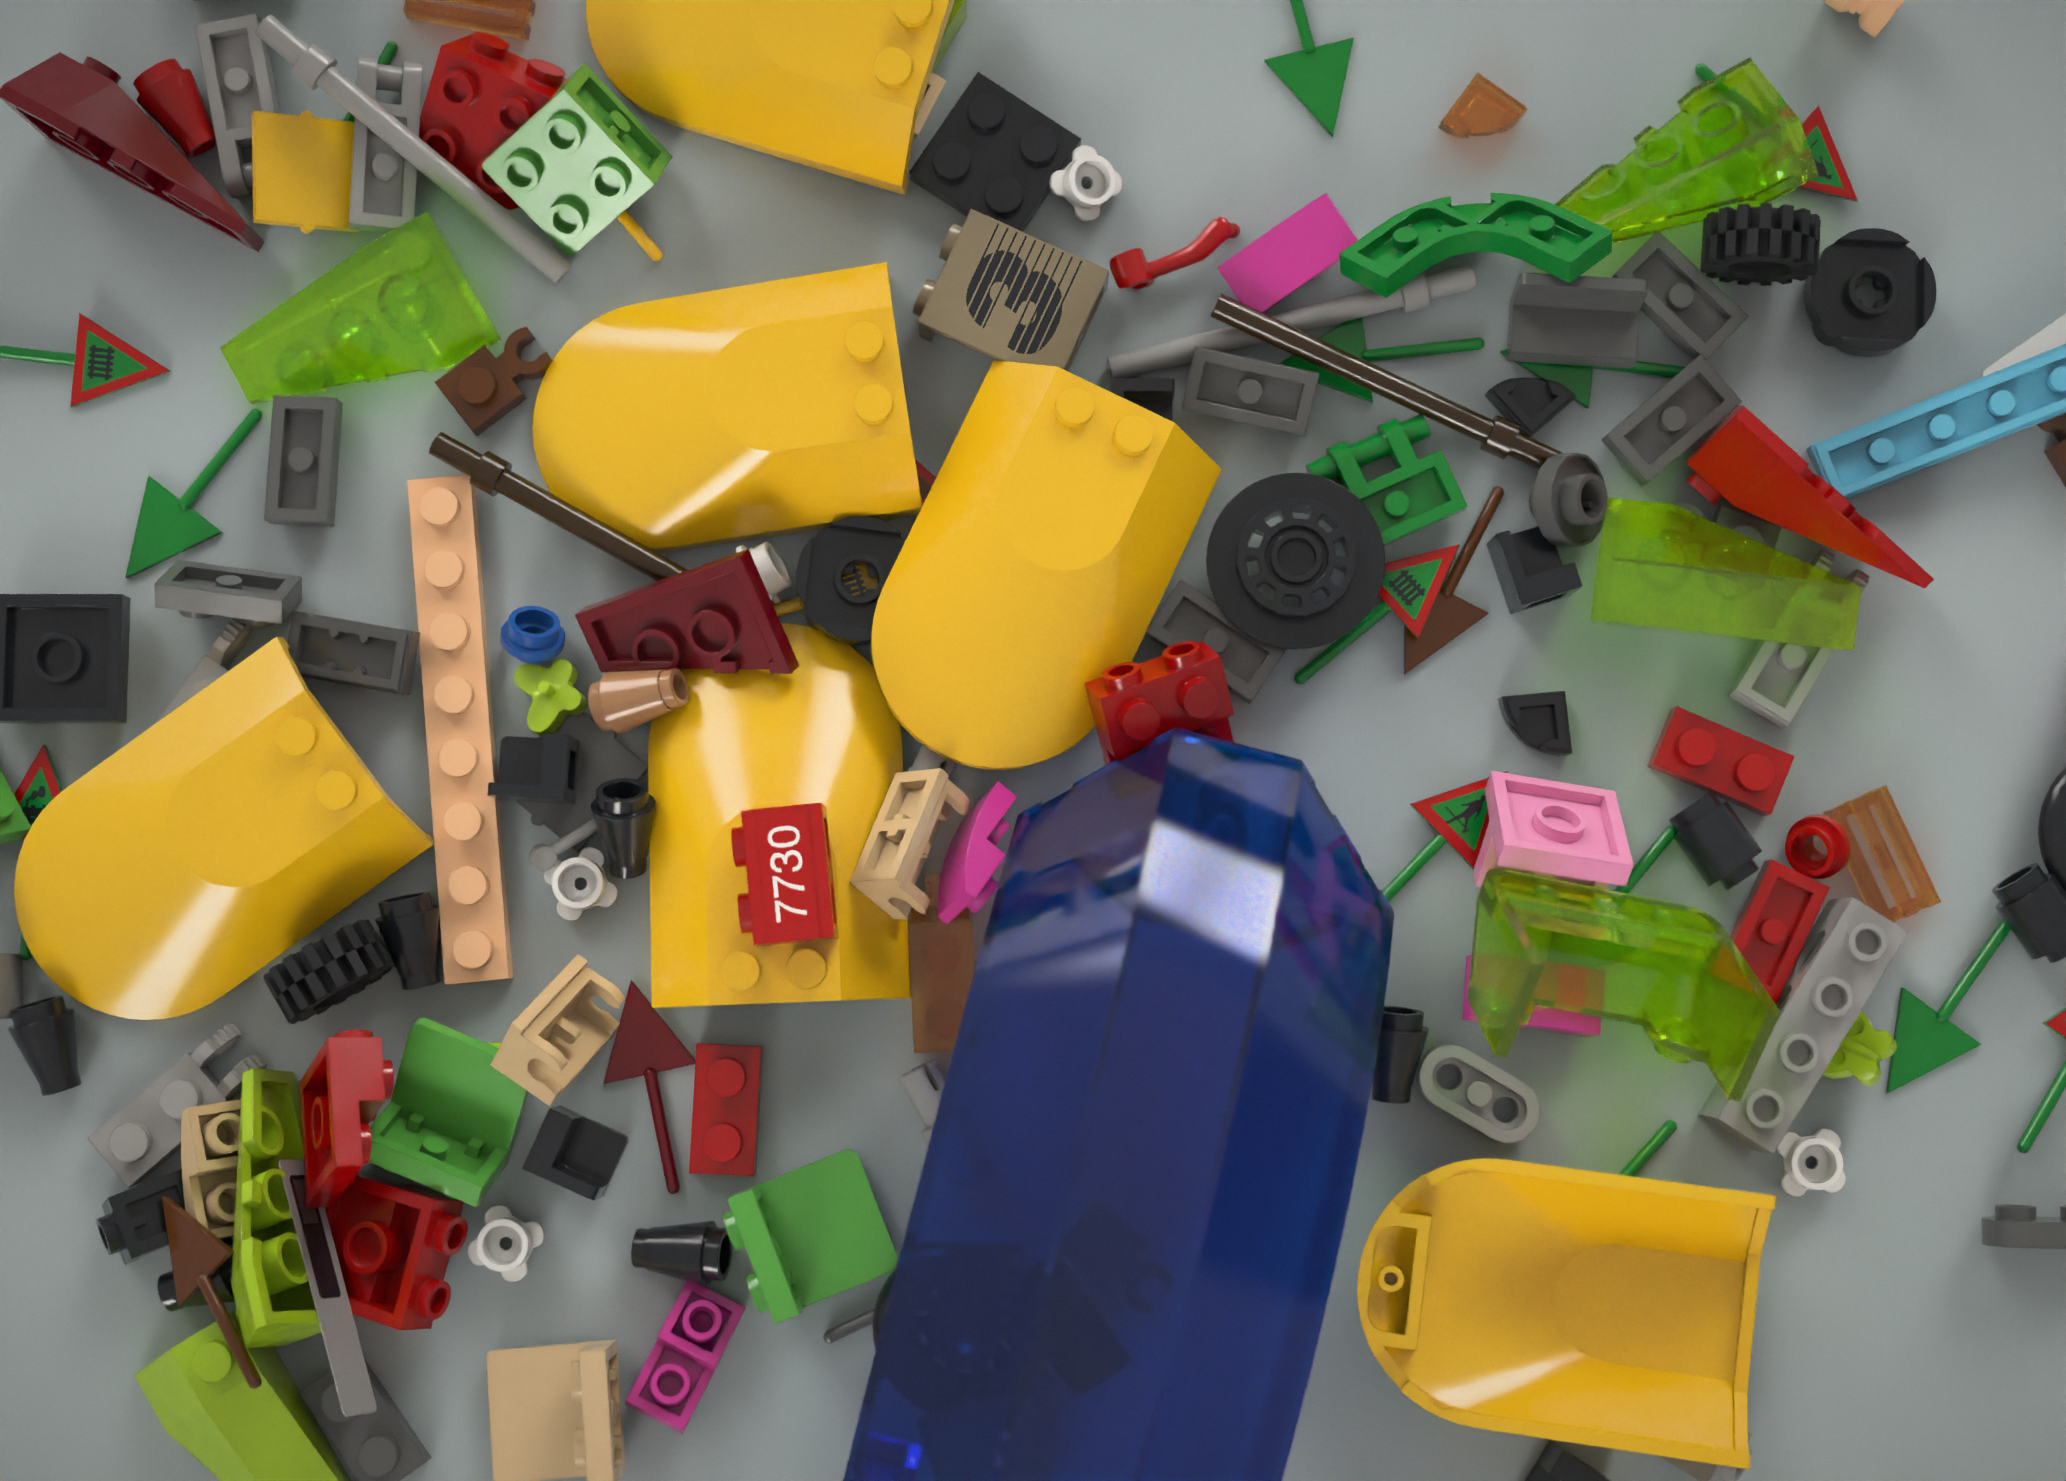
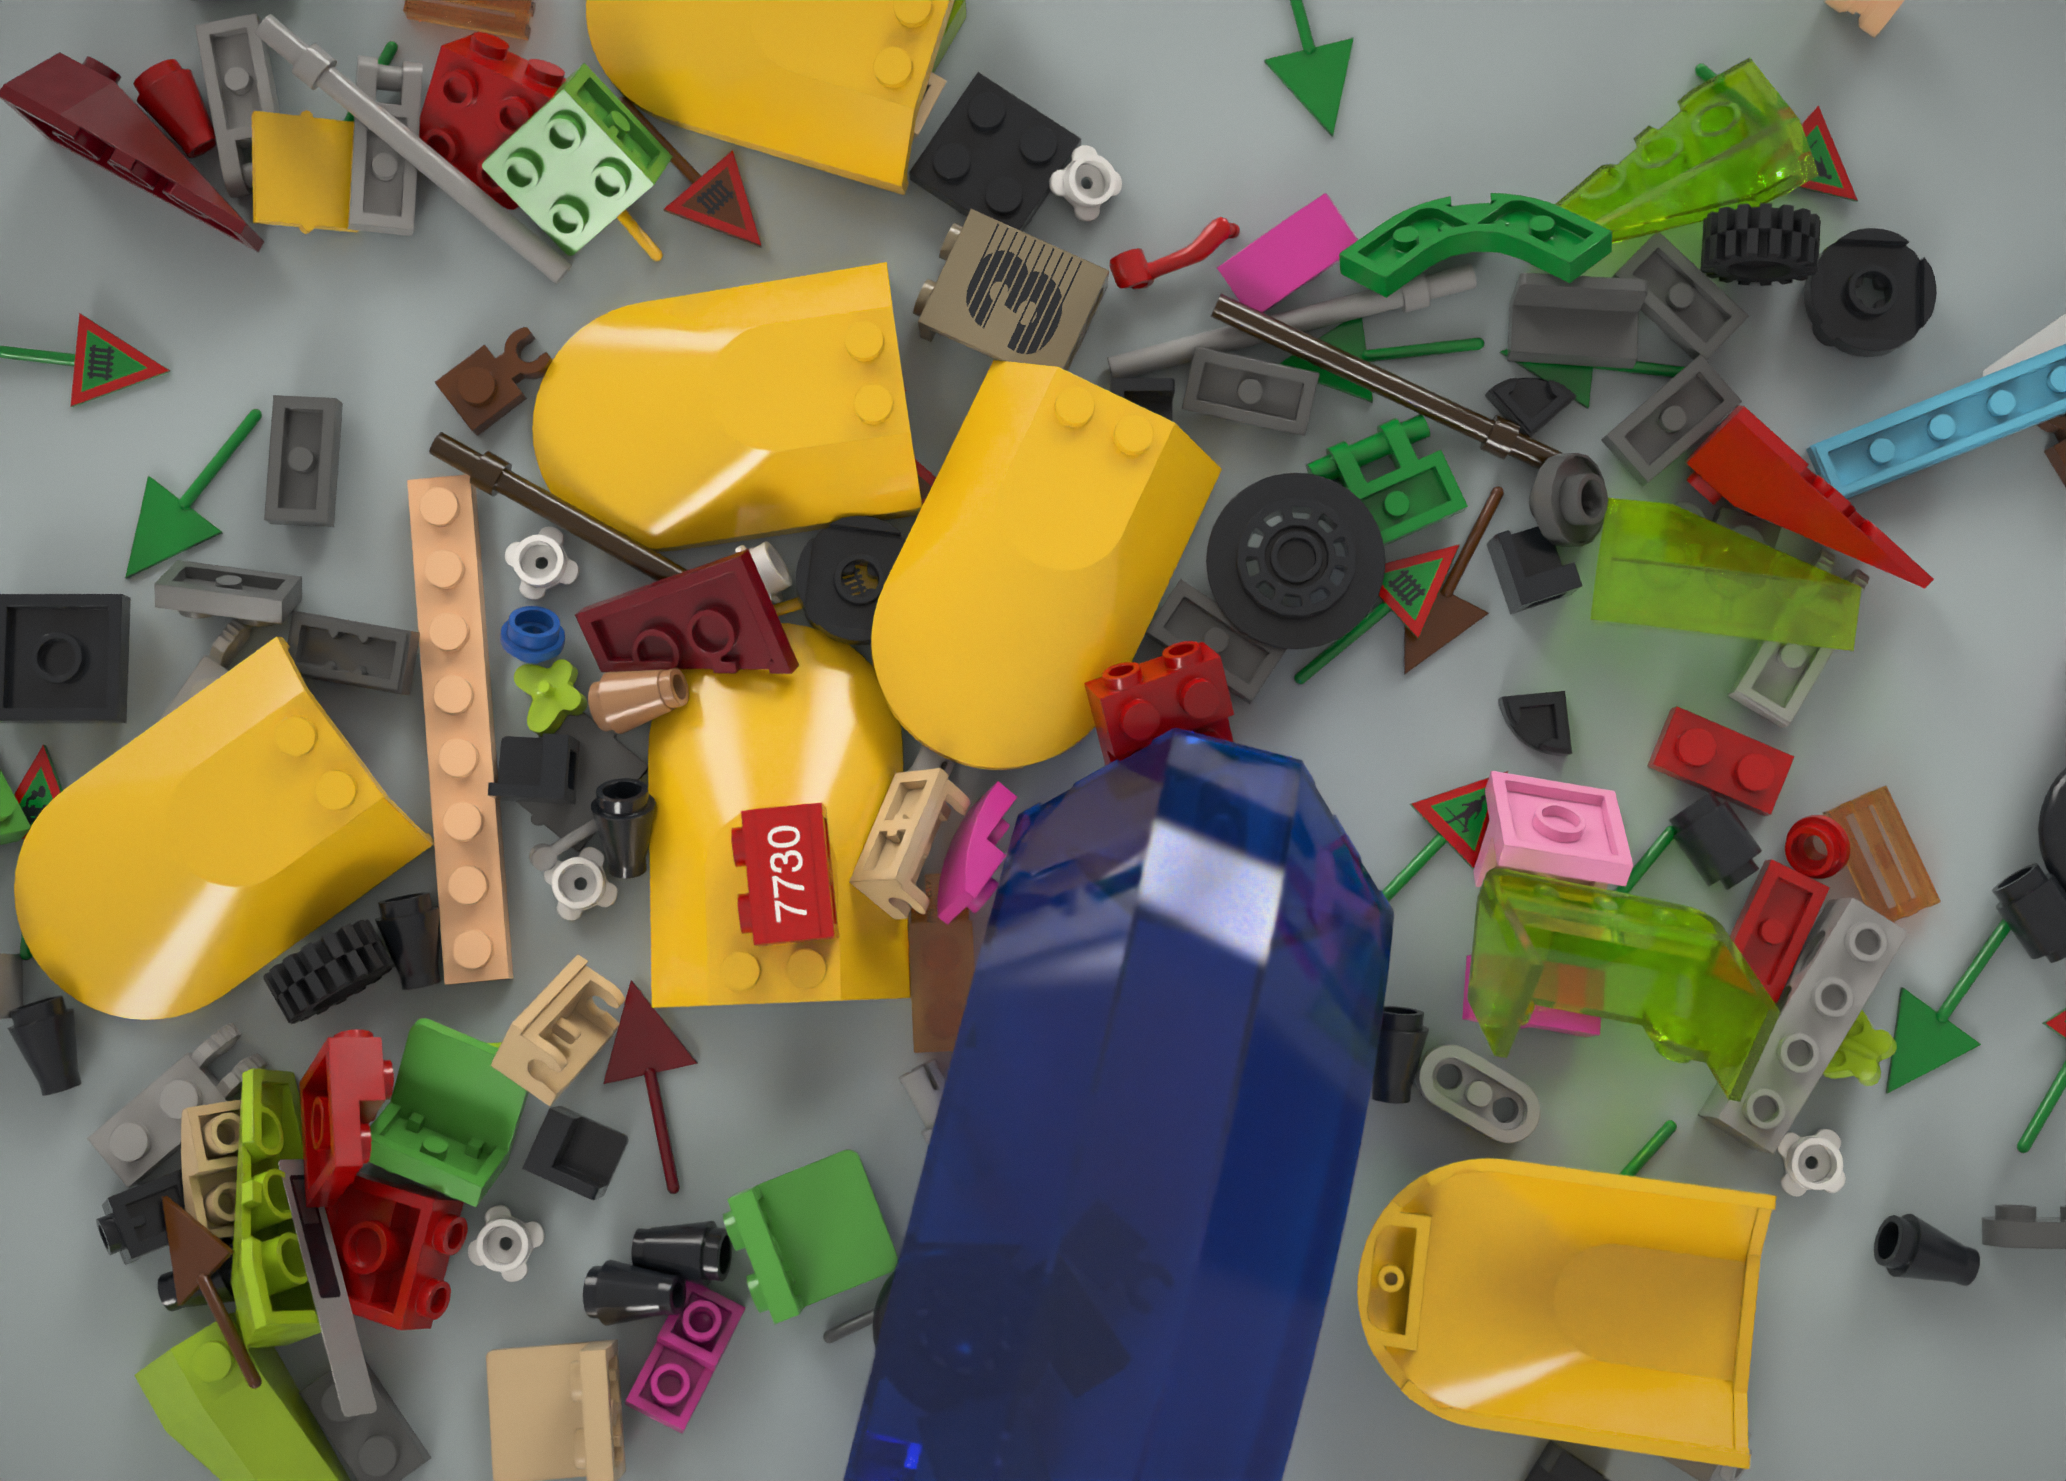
clear neon green wedge [220,212,502,404] -> none
red plate [689,1043,763,1176] -> none
clear orange tile [1438,72,1528,138] -> none
none -> white plate [505,527,579,600]
none -> black cone [583,1259,686,1326]
none -> piece [618,97,762,248]
none -> black cone [1874,1214,1980,1286]

